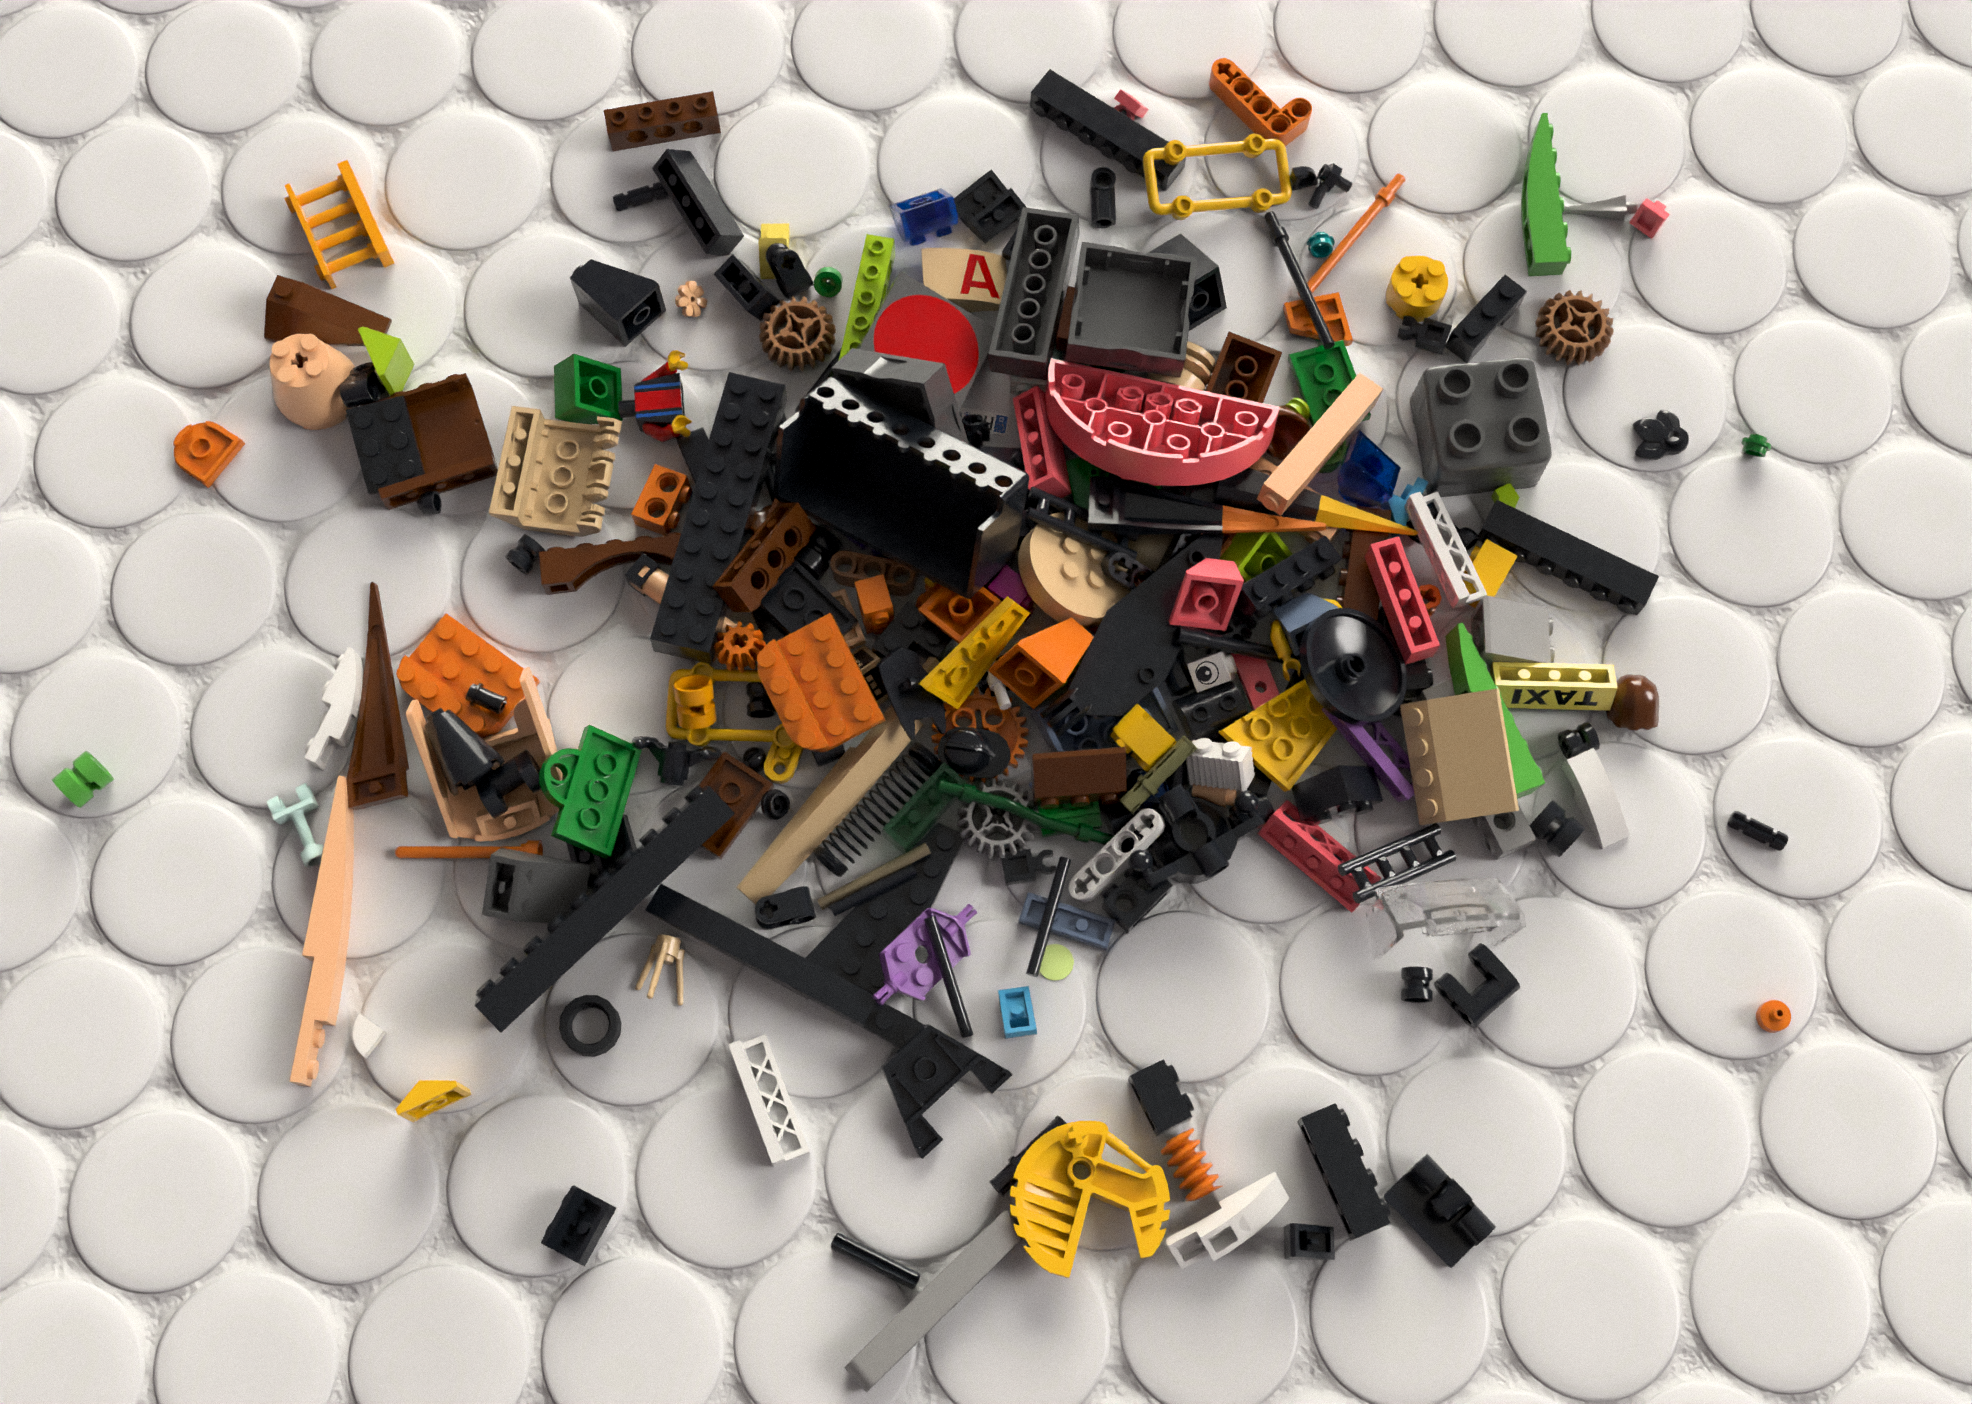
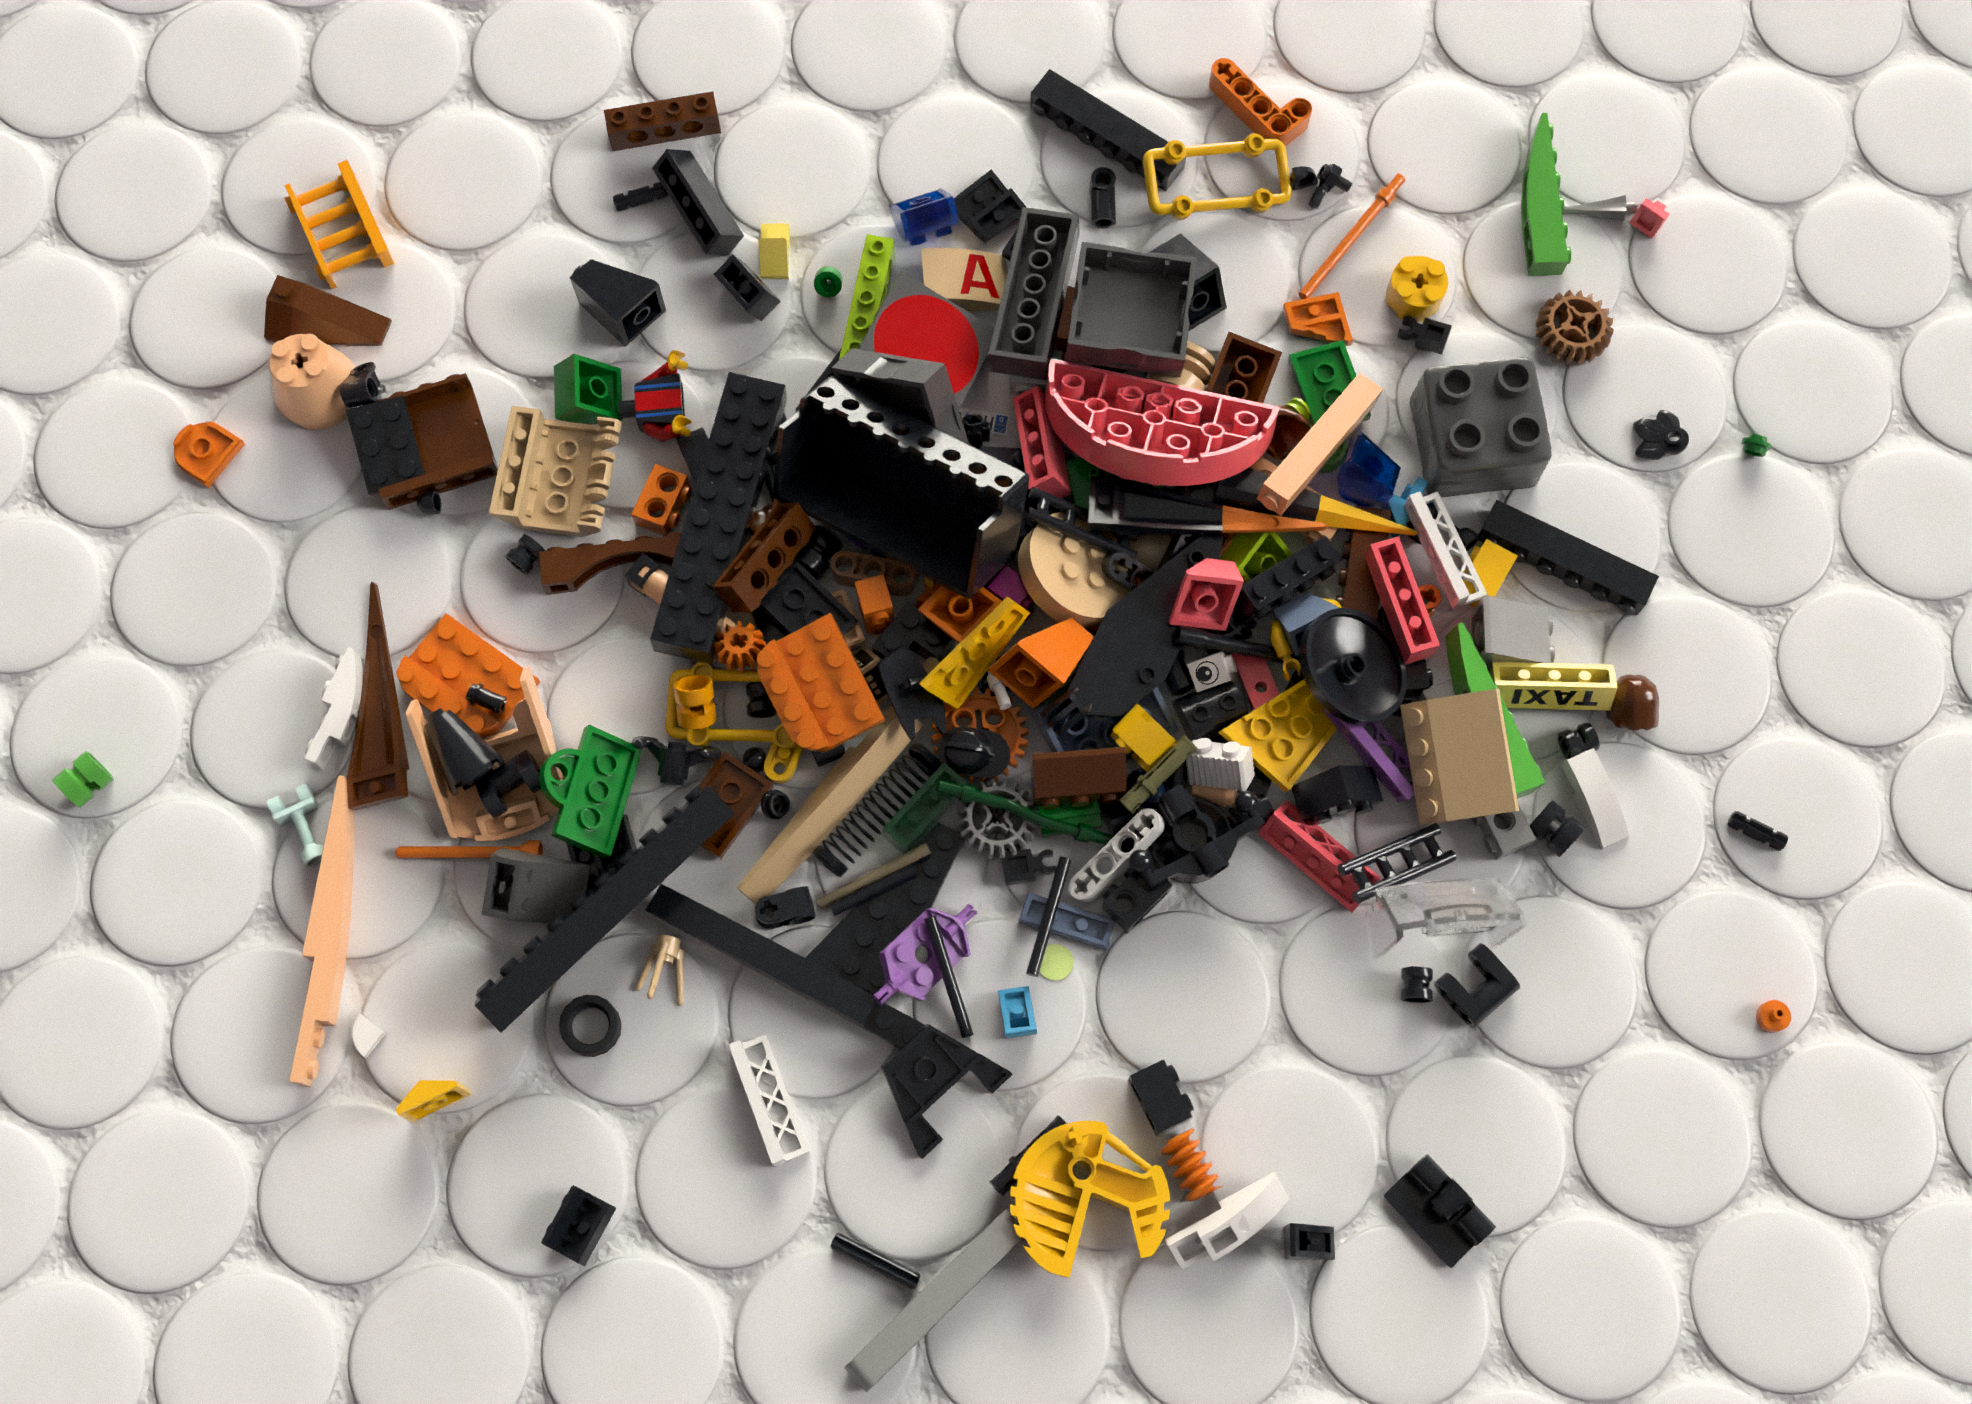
lime slope [358,327,415,396] -> none
light nougat plant [675,281,707,317] -> none
medium nougat gear [759,296,836,372] -> none
black piece [765,243,814,300] -> none
coral tile [1114,89,1149,120] -> none
black bar [1264,211,1335,349] -> none
black brick [1297,1103,1391,1241] -> none
teal plate [1307,232,1335,258] -> none
black arch [1445,274,1527,363] -> none
lime piece [1491,484,1520,508] -> none

